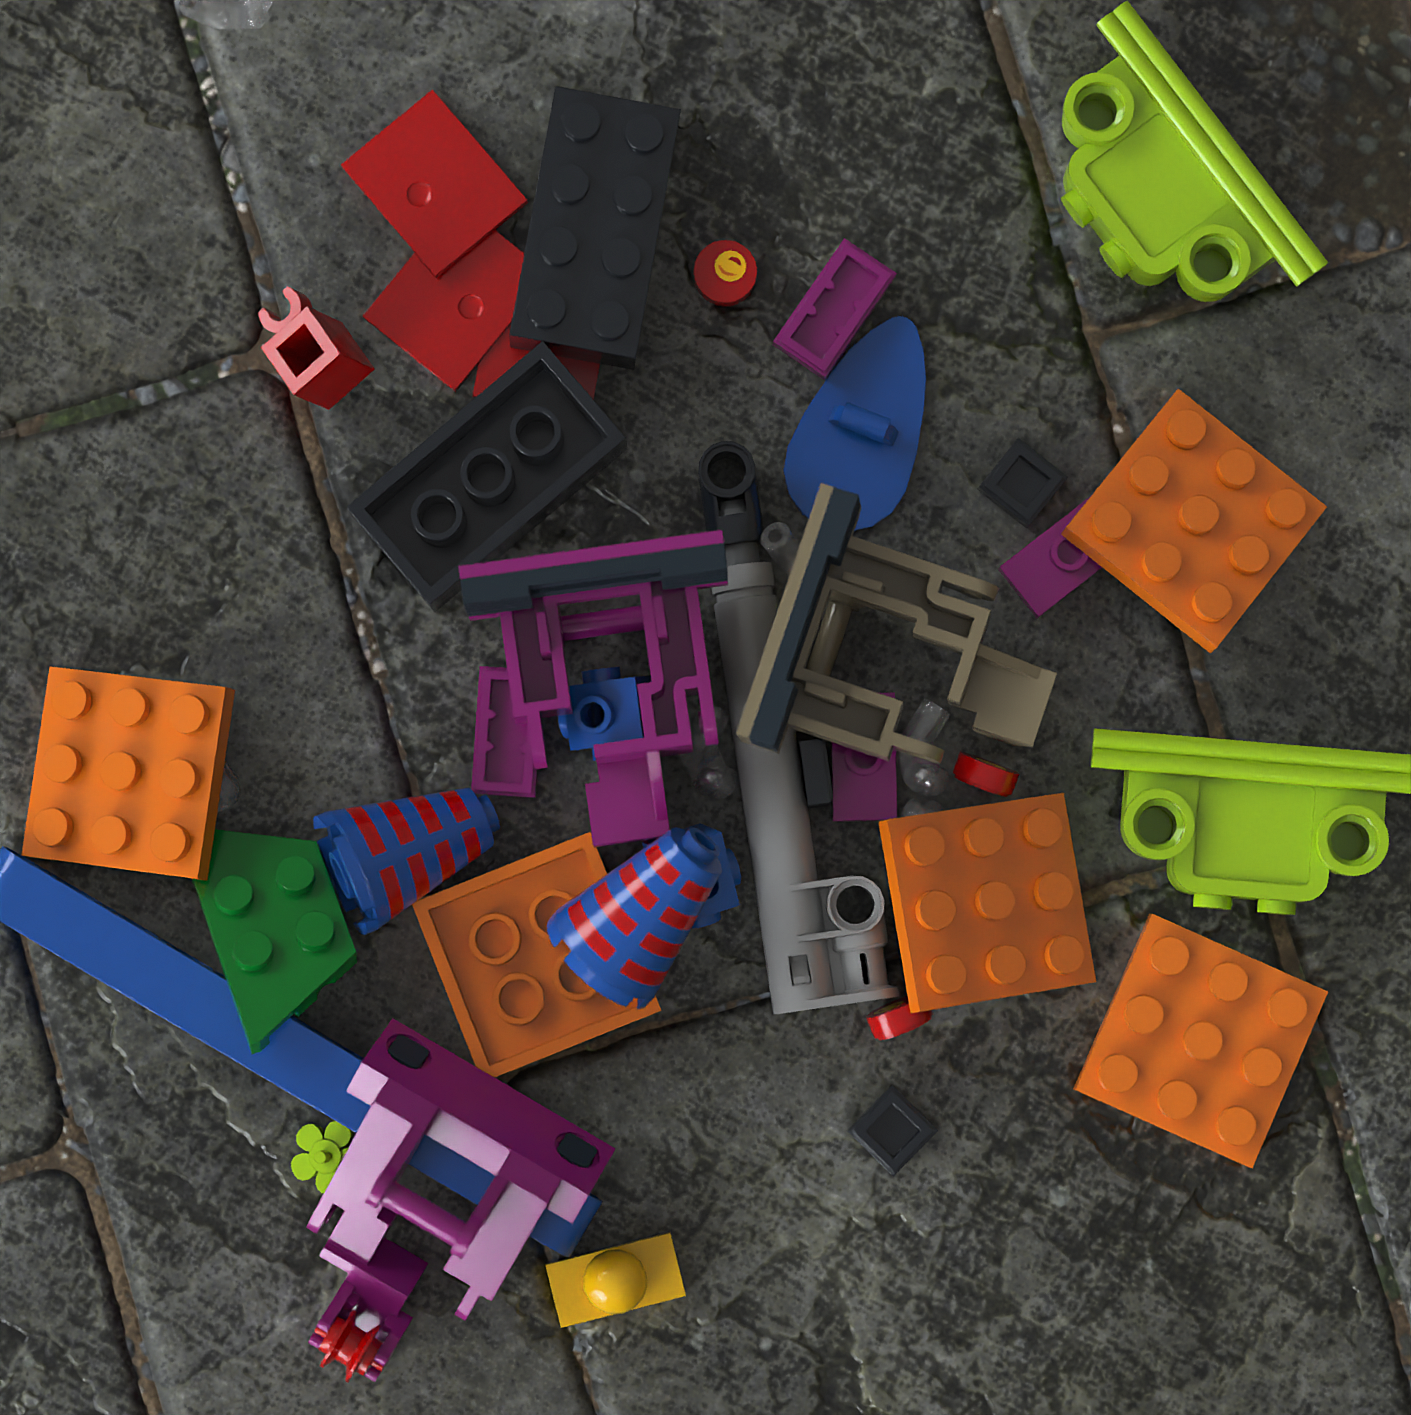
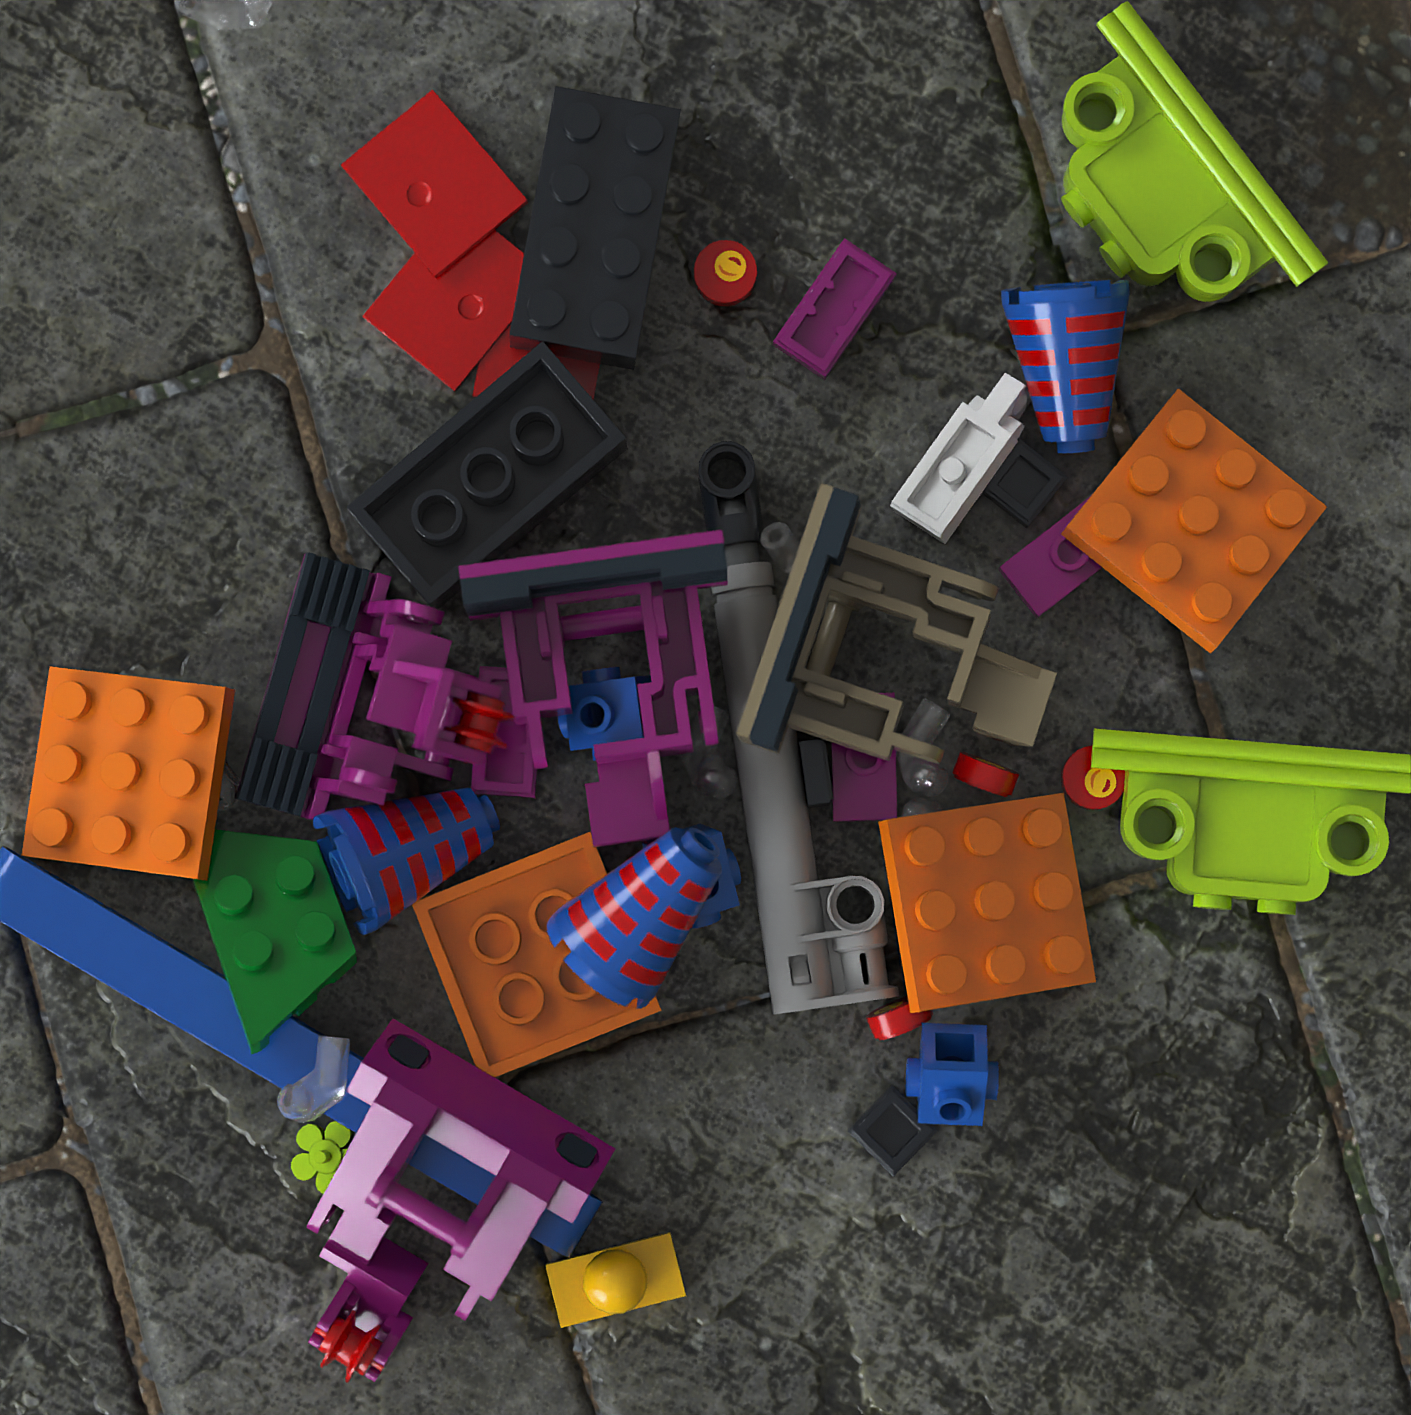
red brick [258,286,375,410] -> none
blue shield [783,316,926,531] -> none
orange plate [1073,914,1328,1168] -> none
none -> magenta container [235,552,516,820]
none -> clear arm [277,1036,350,1123]
none -> white hinge [890,373,1031,544]
none -> blue brick [906,1023,999,1126]
none -> blue cone [1001,280,1130,453]
none -> red tile [1061,746,1125,810]

